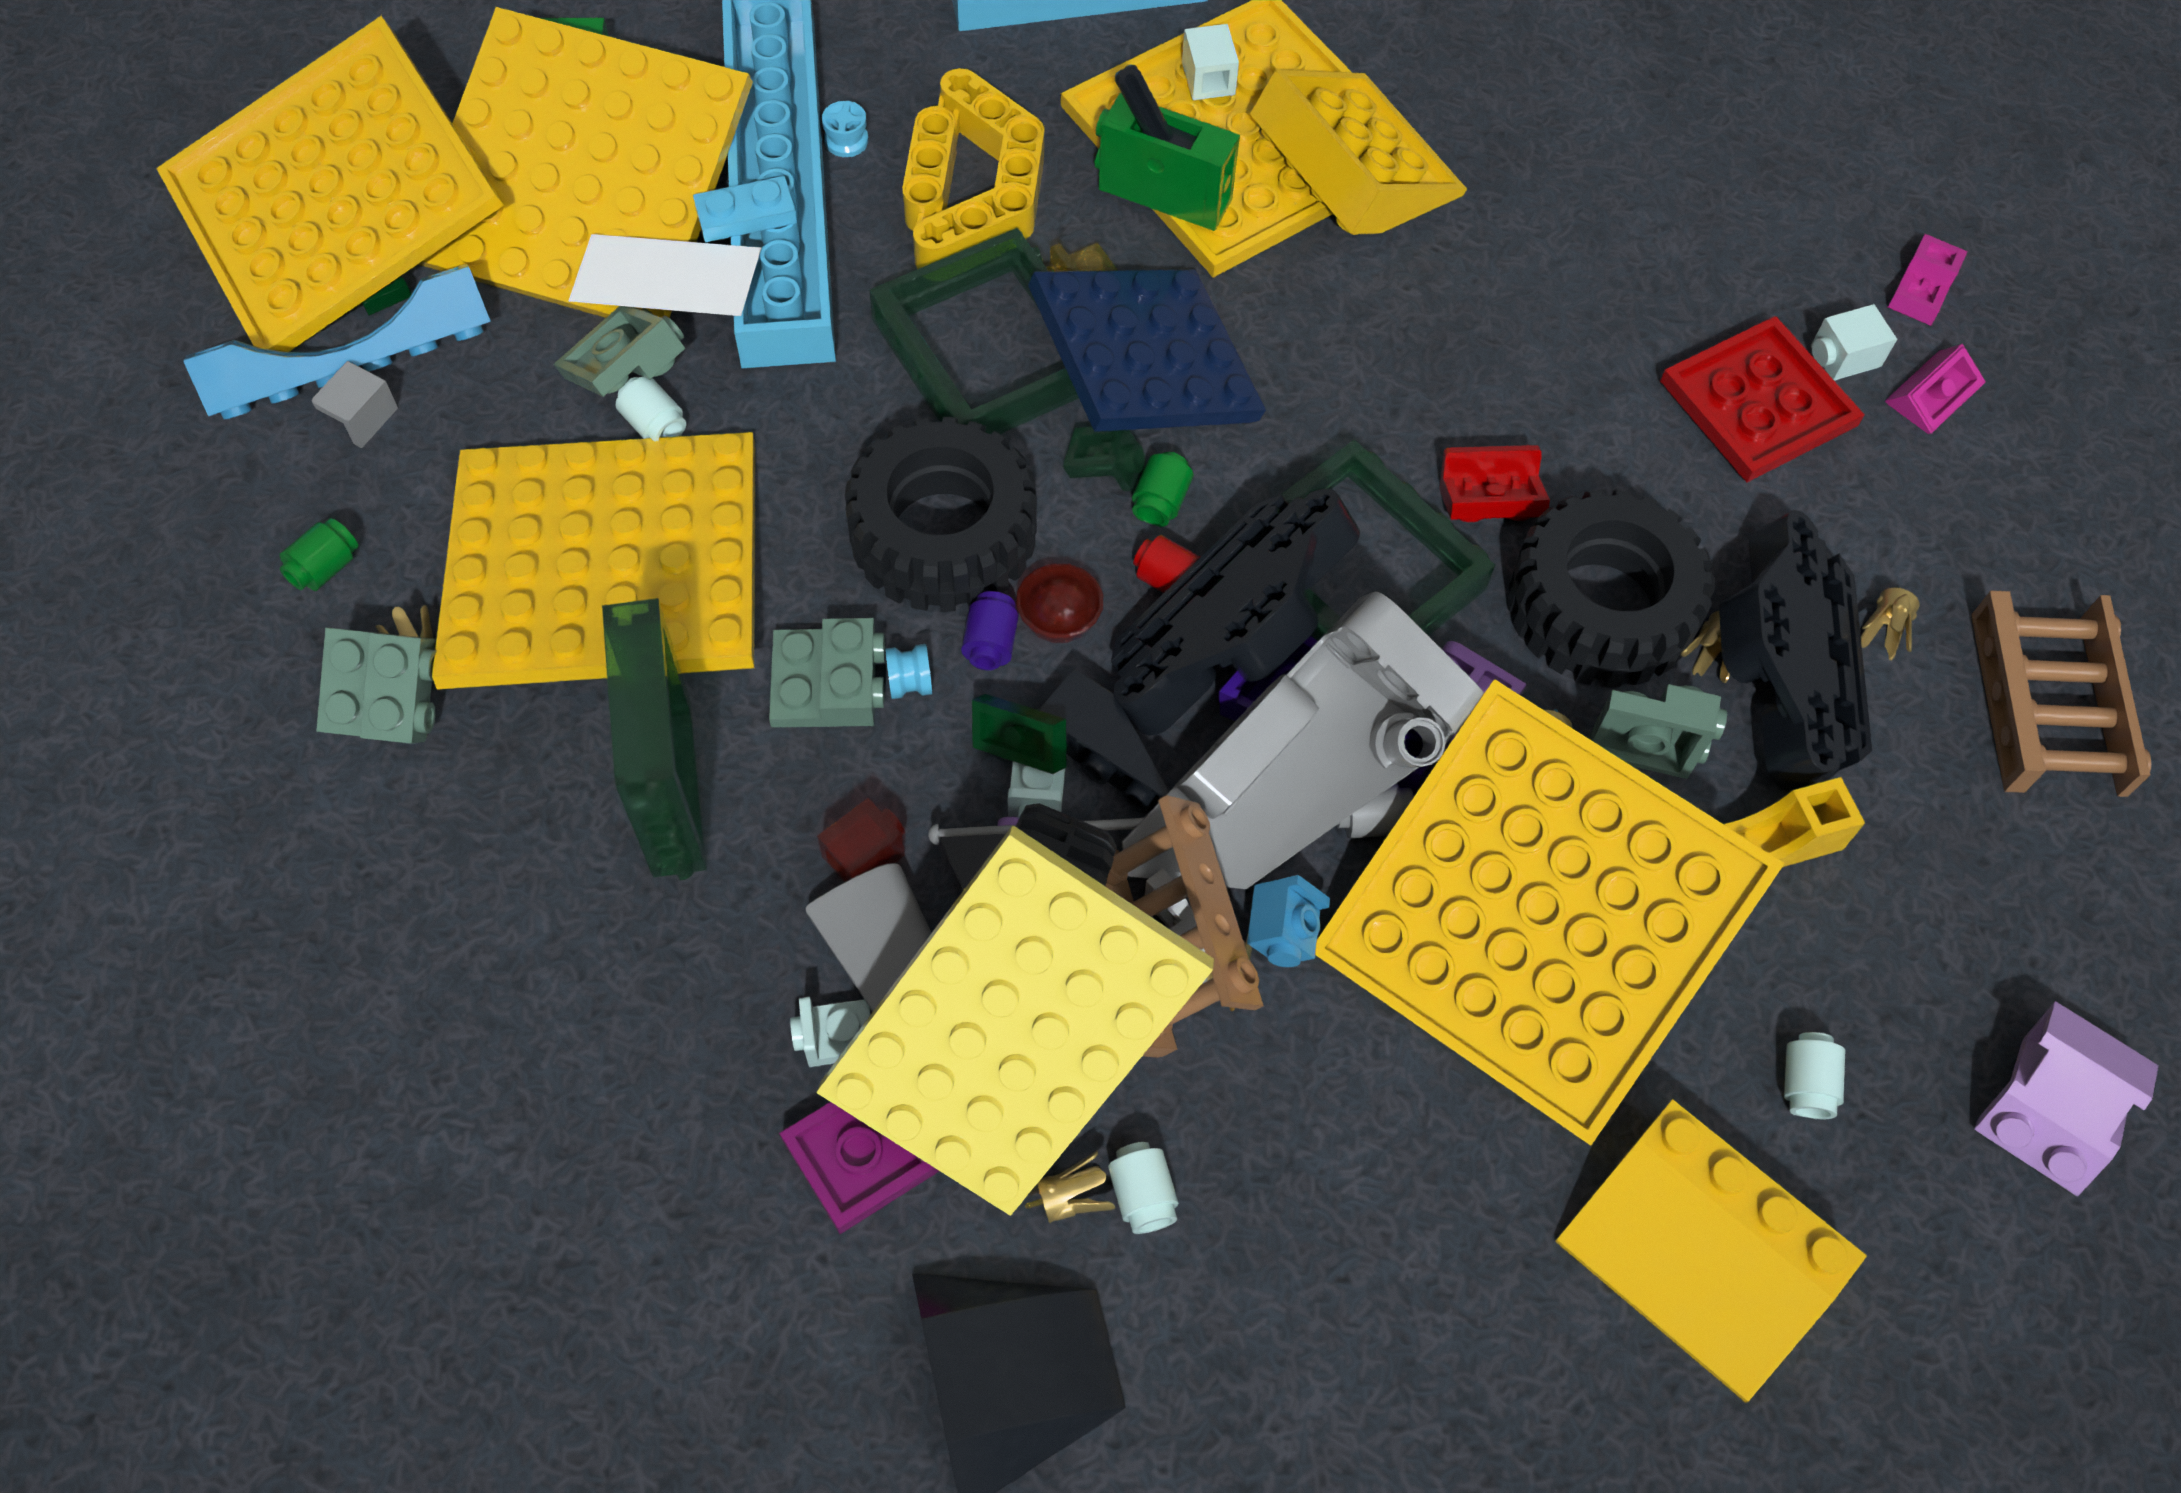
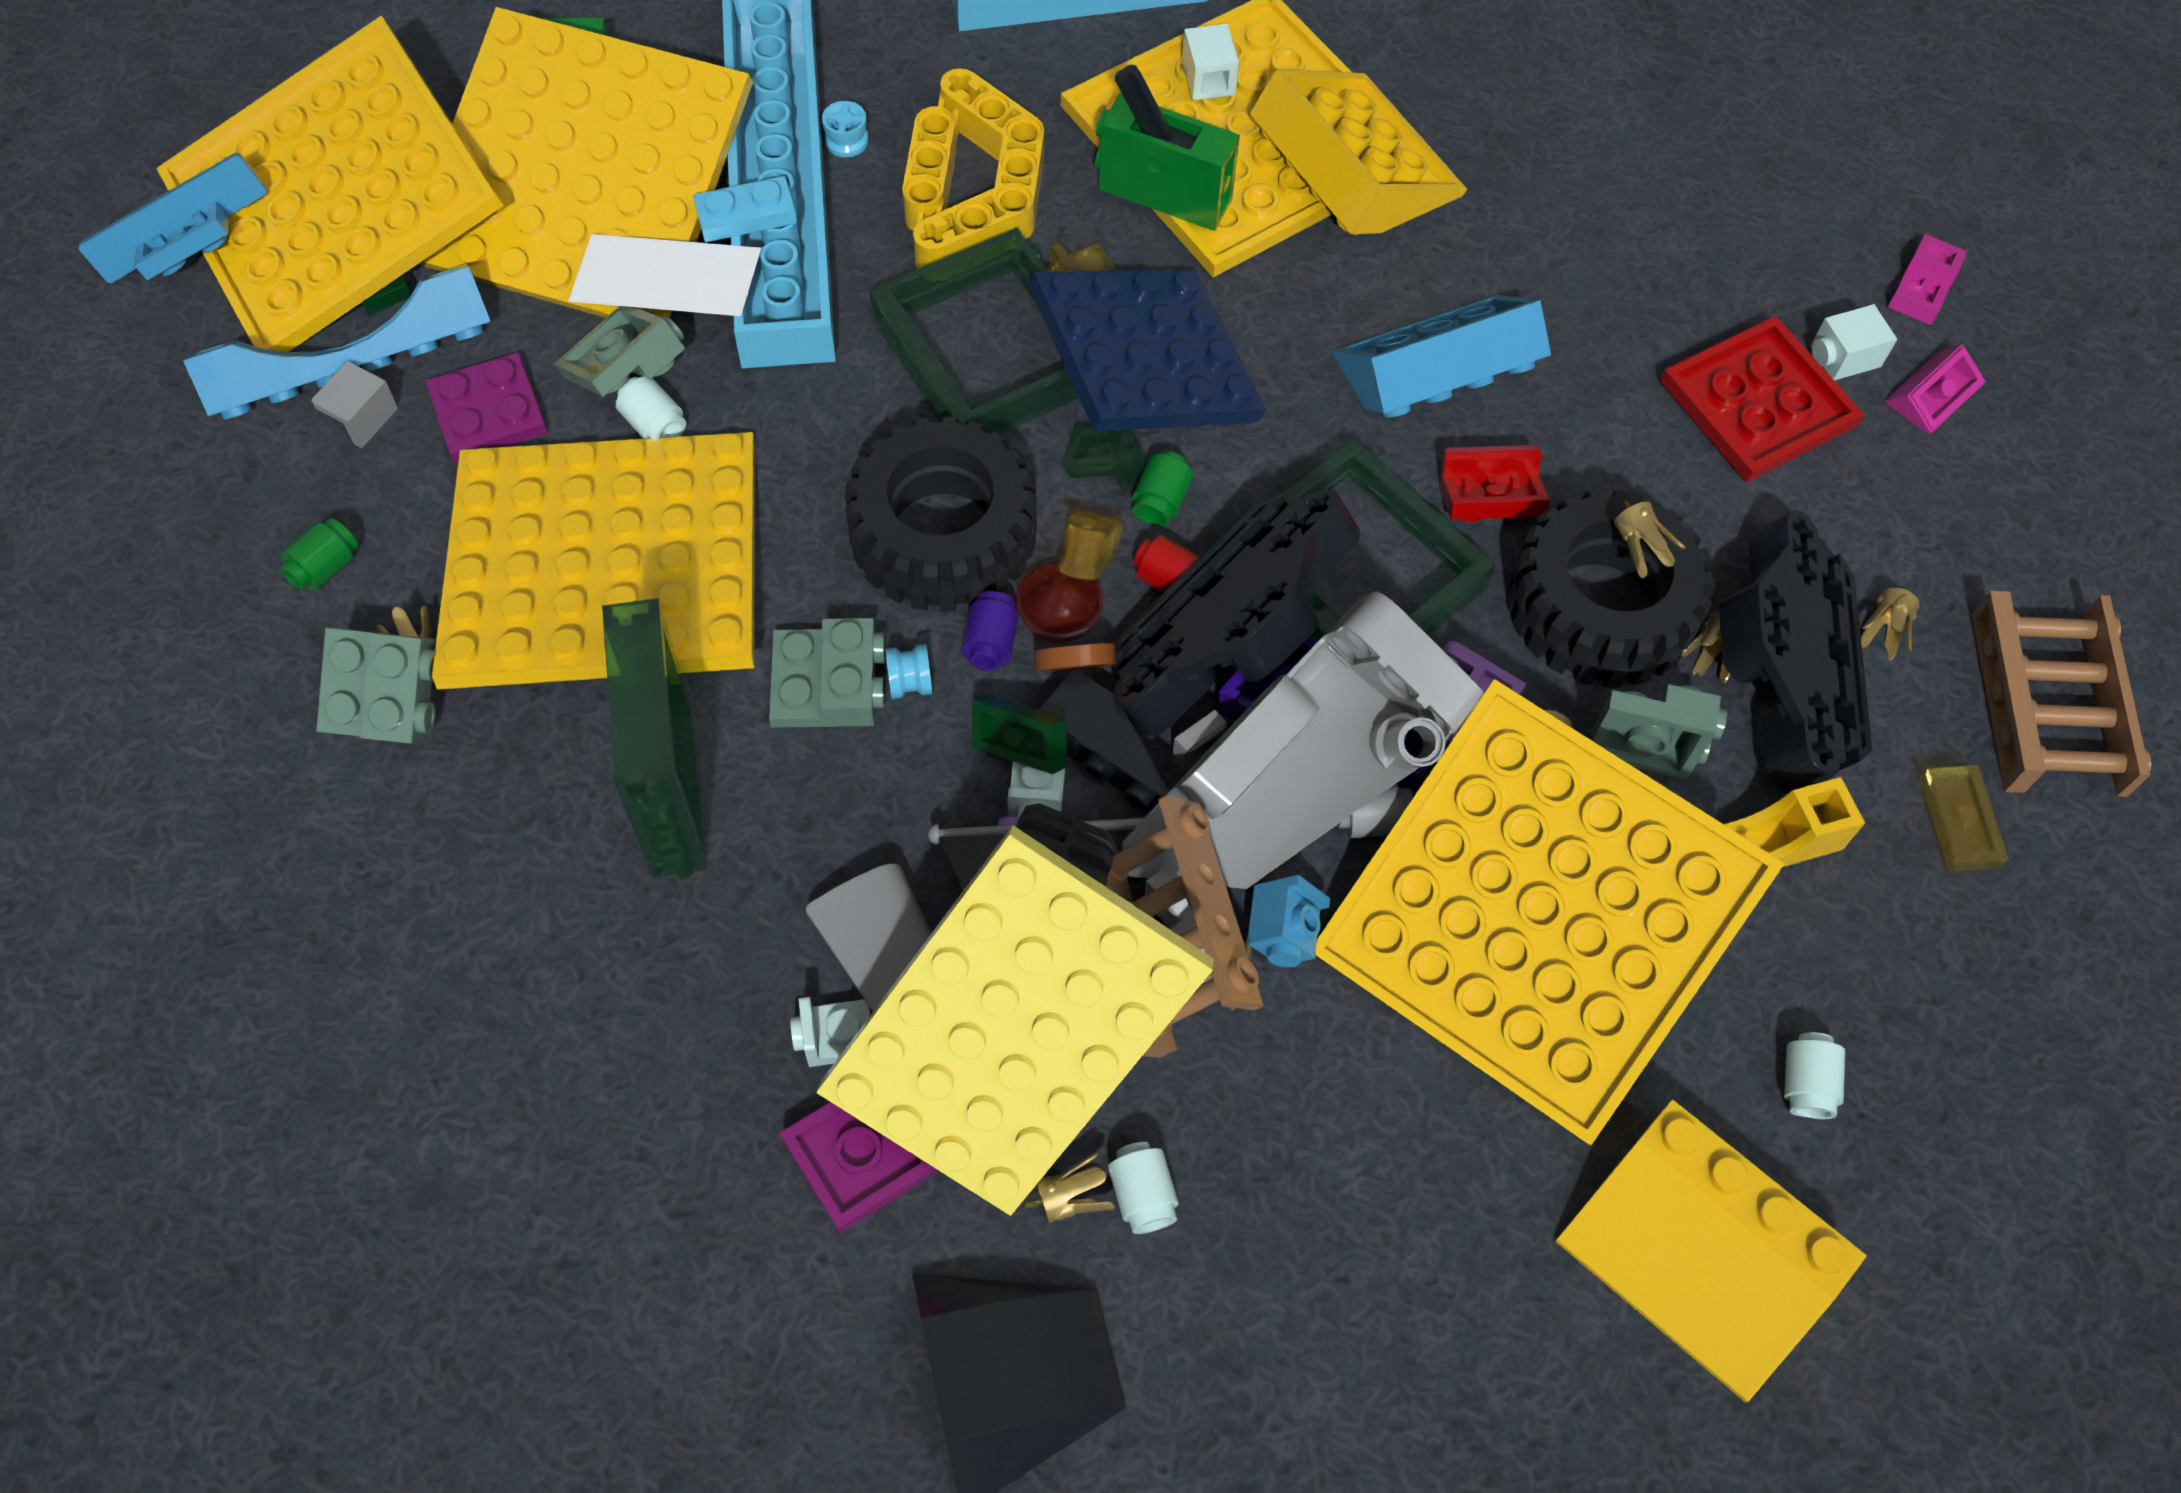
clear red brick [817,798,905,882] -> none
lavender piece [1974,1001,2159,1197] -> none
none -> dark azure bracket [79,153,267,283]
none -> magenta plate [425,352,548,463]
none -> dark orange piece [1033,643,1117,672]
none -> clear yellow piece [1057,508,1123,580]
none -> light grey tile [1172,710,1227,773]
none -> dark azure slope [1332,295,1551,418]
none -> pearl gold piece [1614,501,1686,579]
none -> clear yellow plate [1920,765,2009,872]

